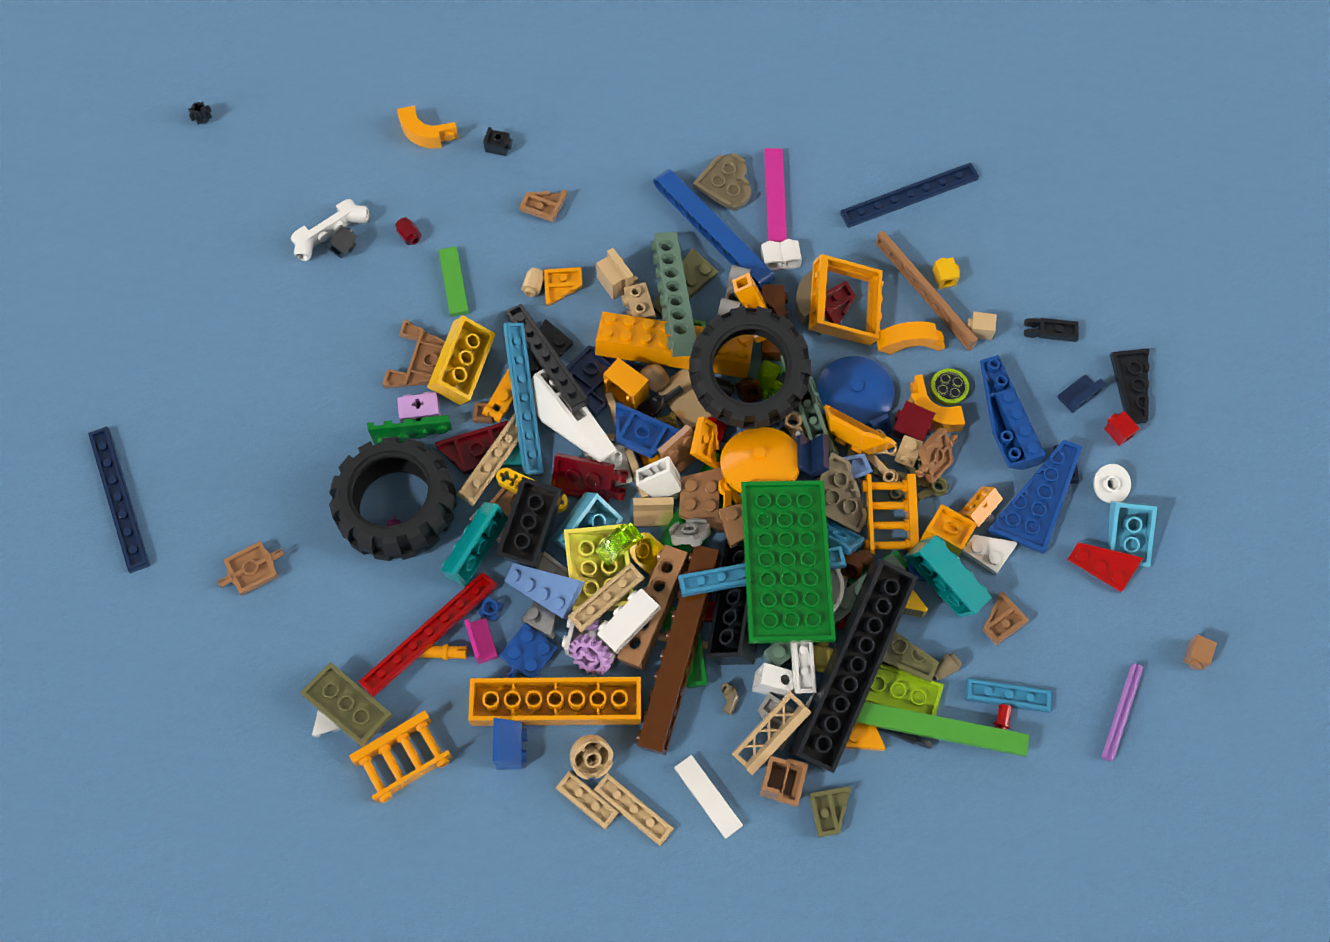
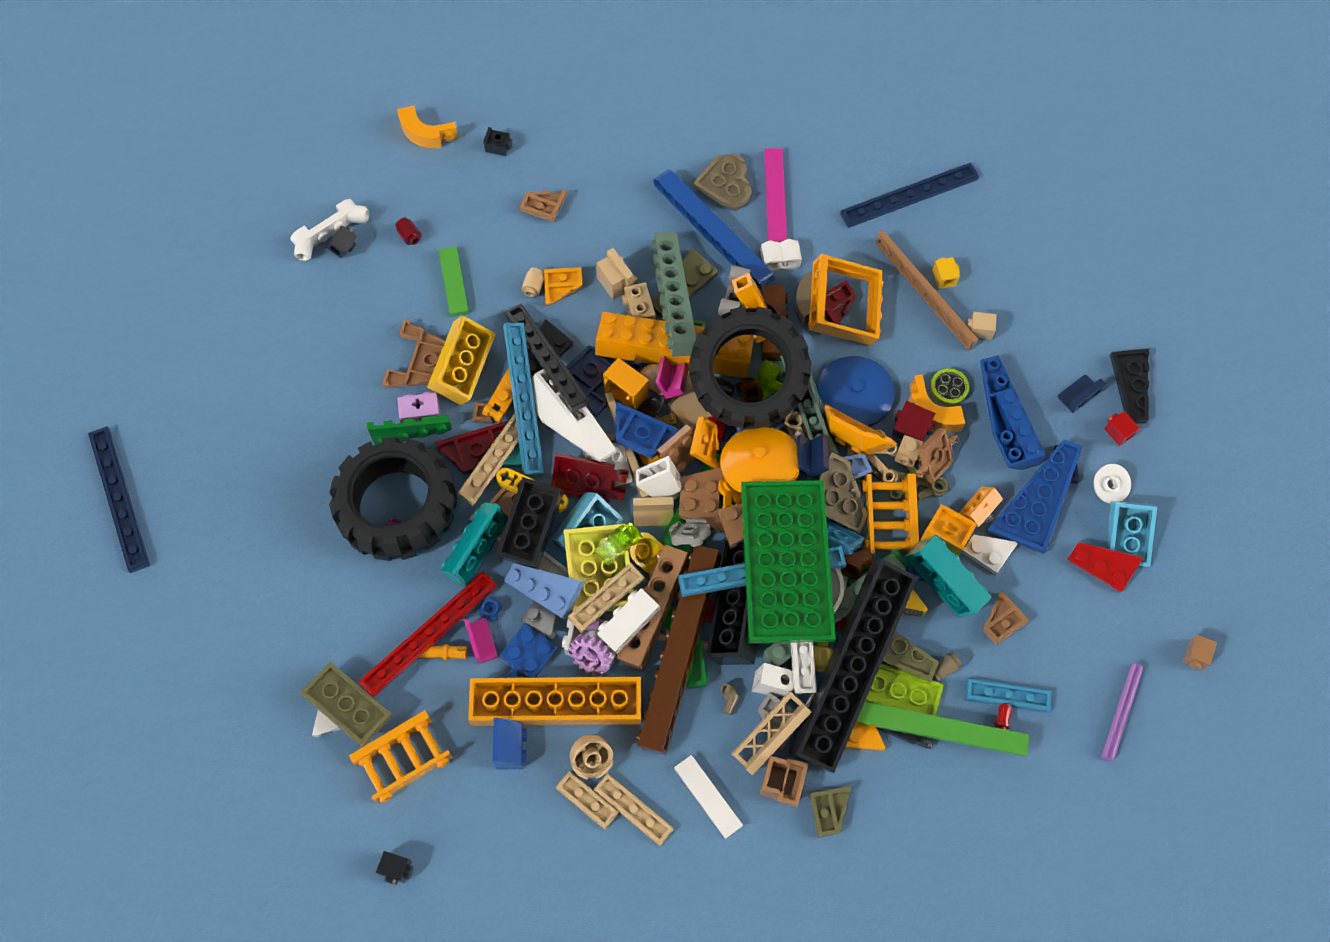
black gear [188,101,212,125] -> none
medium nougat plate [217,541,285,596] -> none
blue plate [868,414,892,436] -> none
light orange arch [877,321,945,355] -> none
black hinge [1024,318,1079,342] -> none
none -> black brick [376,851,413,885]
none -> dark pink panel [656,356,689,399]

